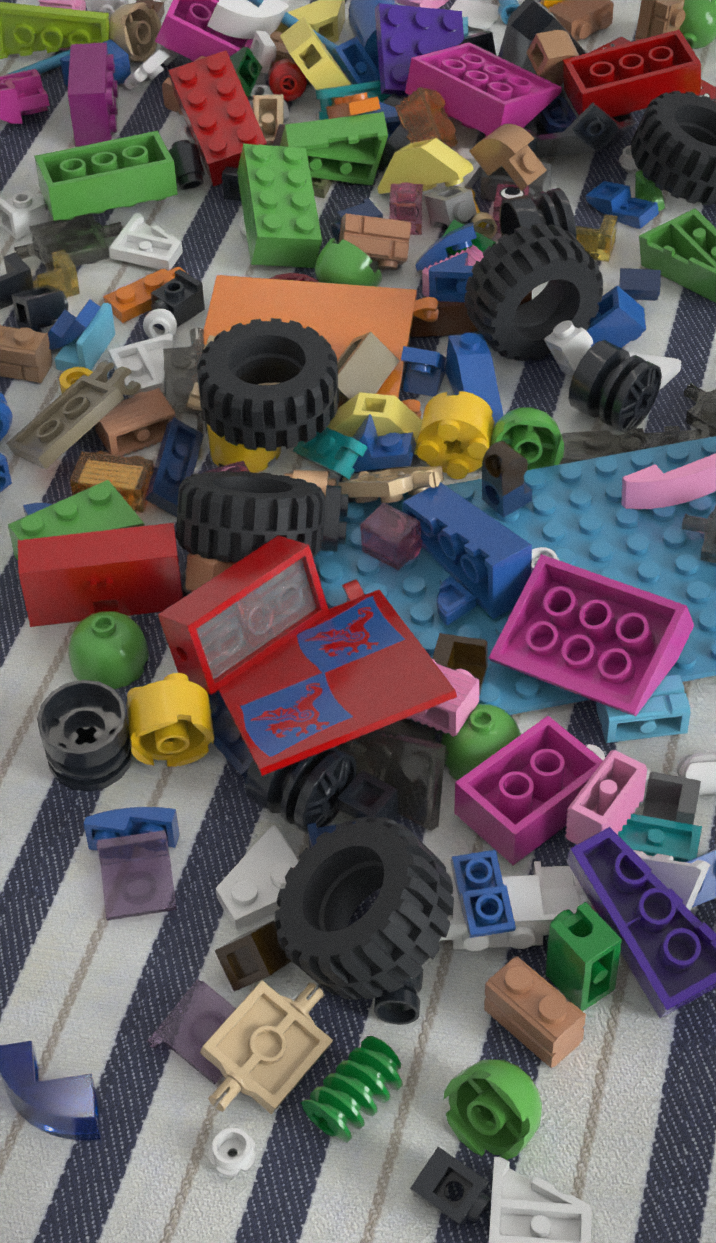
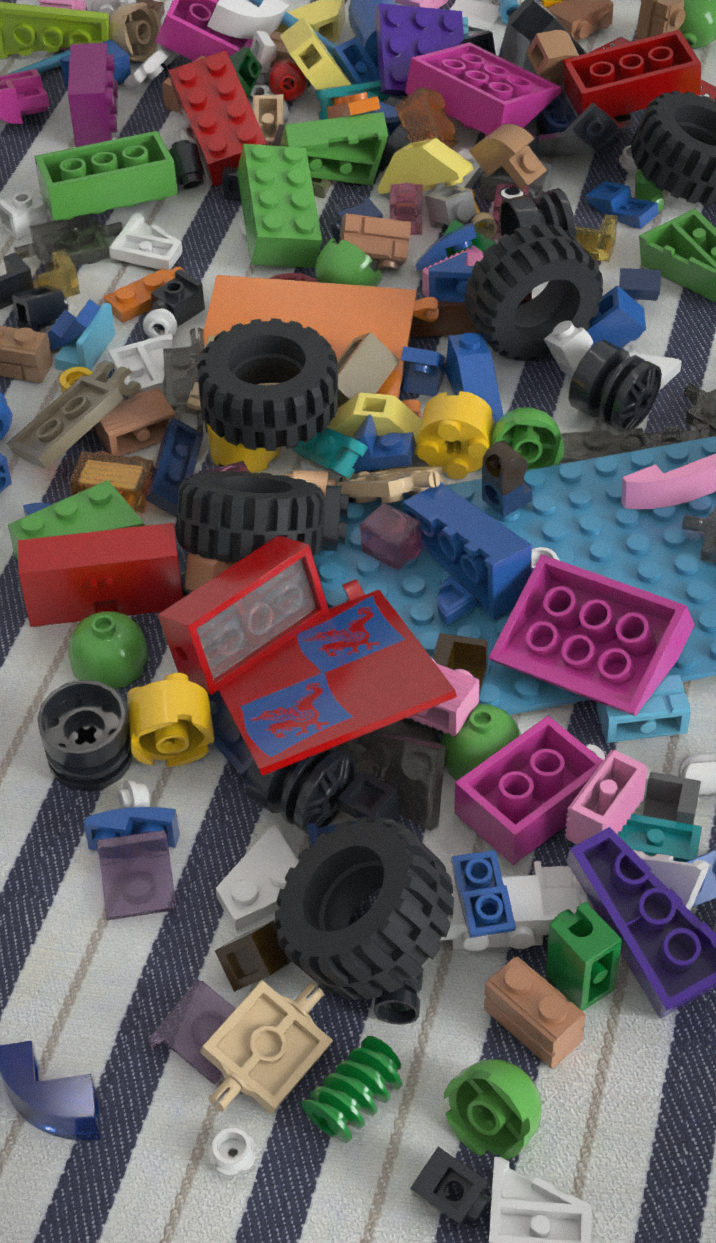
none -> white plate [117,780,150,809]

